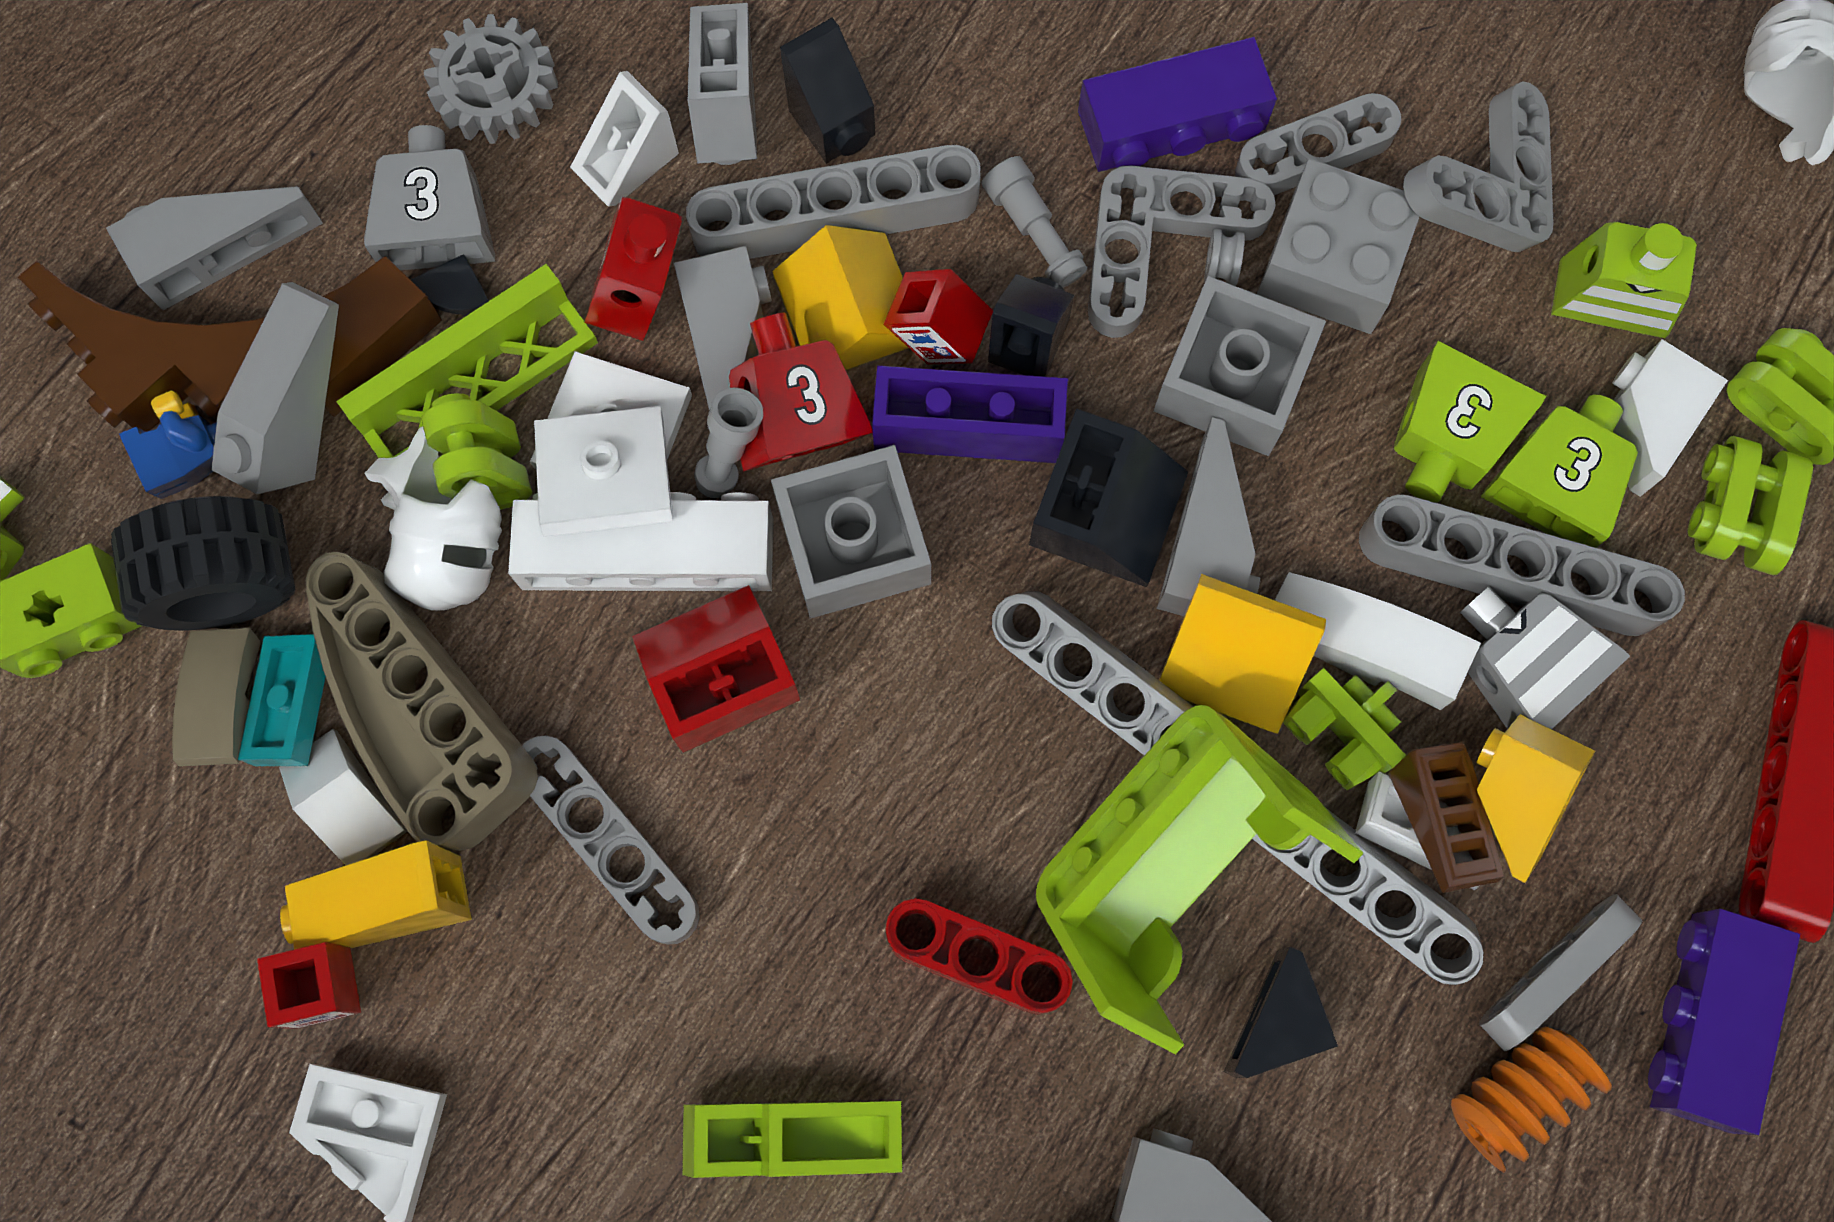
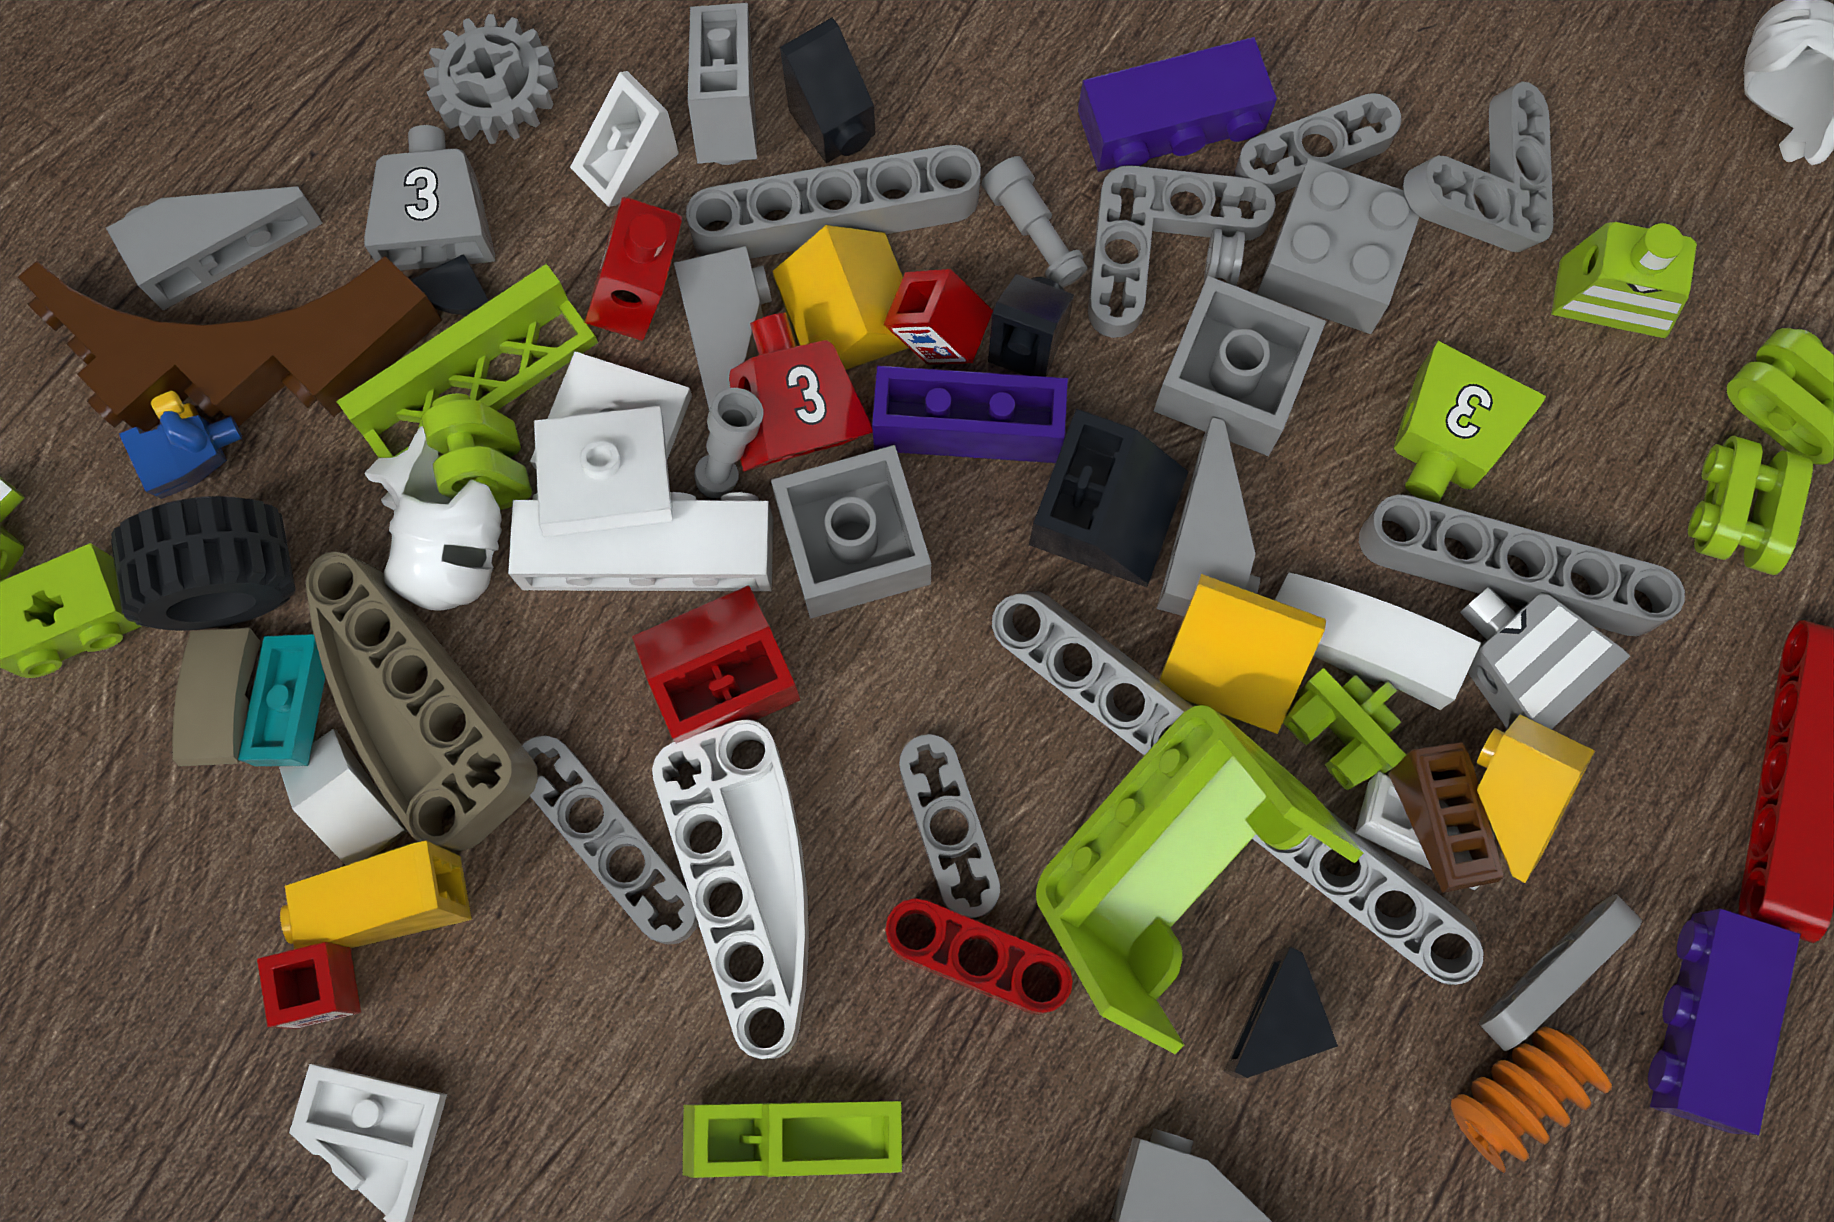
light grey slope [212,282,339,494] -> none
lime torso [1481,395,1638,548] -> none
white slope [1612,339,1728,497] -> none
none -> white beam [652,720,809,1059]
none -> light grey beam [899,734,1000,920]

